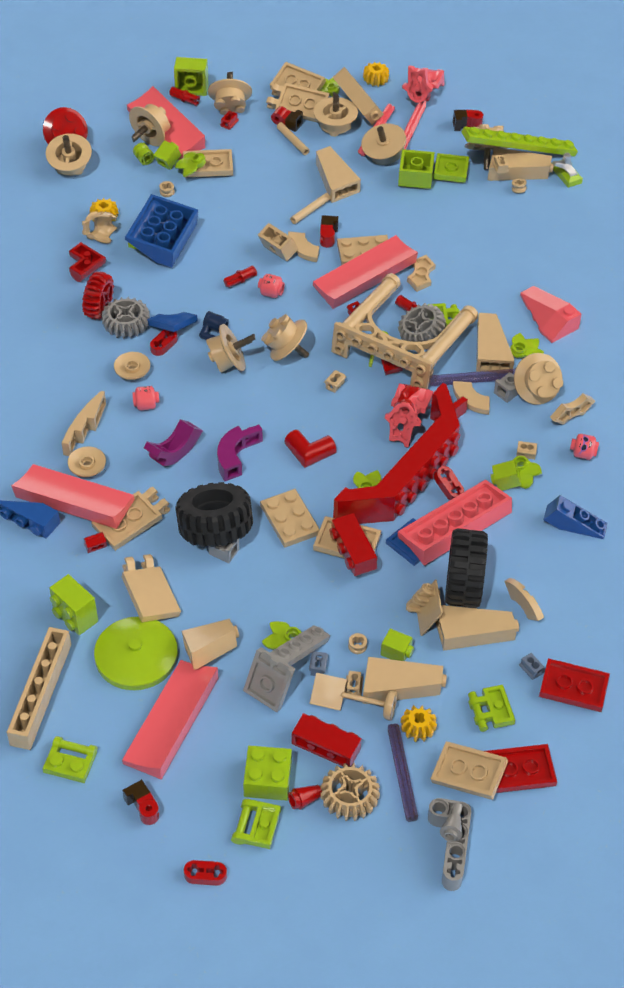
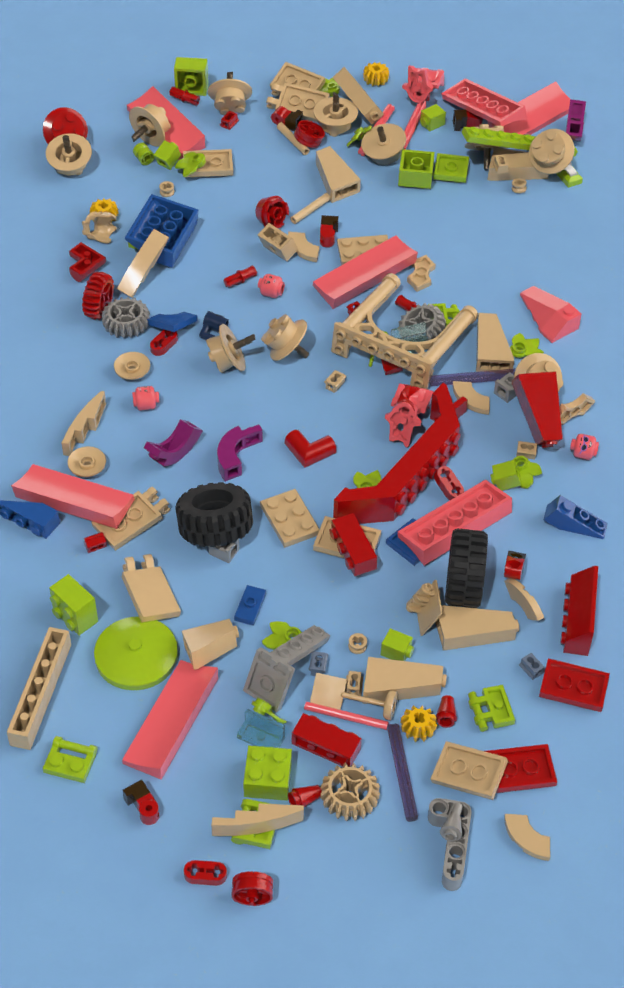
none -> tan slope [117,229,169,298]
none -> tan slope [211,803,304,836]
none -> red wheel [232,871,273,906]
none -> blue plate [234,585,266,626]
none -> clear light blue panel [237,709,285,748]
none -> lime plate [251,697,287,725]
none -> red cone [255,196,289,228]
none -> red wheel [294,120,325,148]
none -> coral bar [304,702,389,730]
none -> lime plate [347,125,372,147]
none -> clear light blue panel [391,322,429,353]
none -> lime brick [420,104,446,131]
none -> red cone [436,695,457,728]
none -> coral arch [441,78,528,126]
none -> coral arch [488,81,570,135]
none -> red leg [504,551,526,580]
none -> tan tile [504,814,550,861]
none -> red slope [512,371,563,448]
none -> tan piece [529,129,575,174]
none -> red slope [560,566,598,656]
none -> magenta arch [566,99,586,141]

